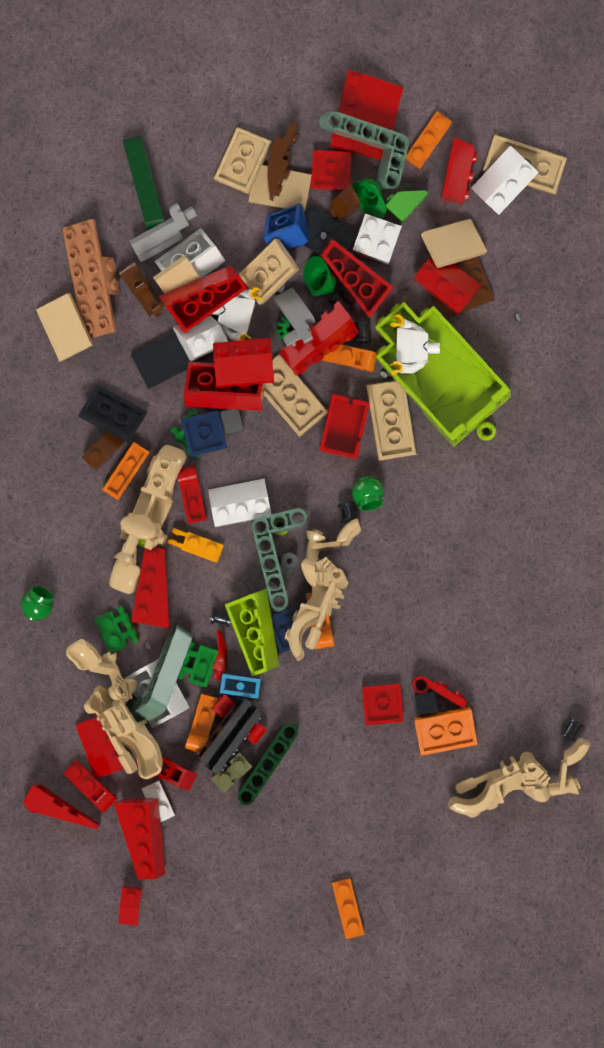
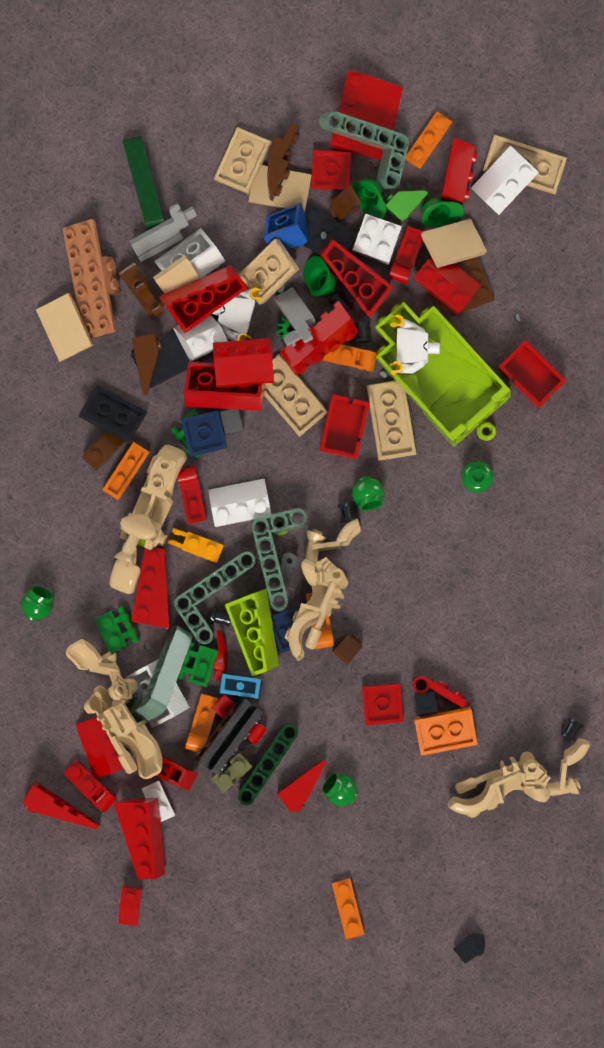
none -> reddish brown slope [132,334,162,396]
none -> sand green beam [174,552,256,644]
none -> red slope [277,759,326,813]
none -> green piece [322,772,358,807]
none -> reddish brown slope [332,634,362,665]
none -> red plate [388,226,424,285]
none -> green piece [420,197,464,227]
none -> black tile [453,933,485,963]
none -> green piece [461,461,494,493]
none -> red piece [497,340,567,409]

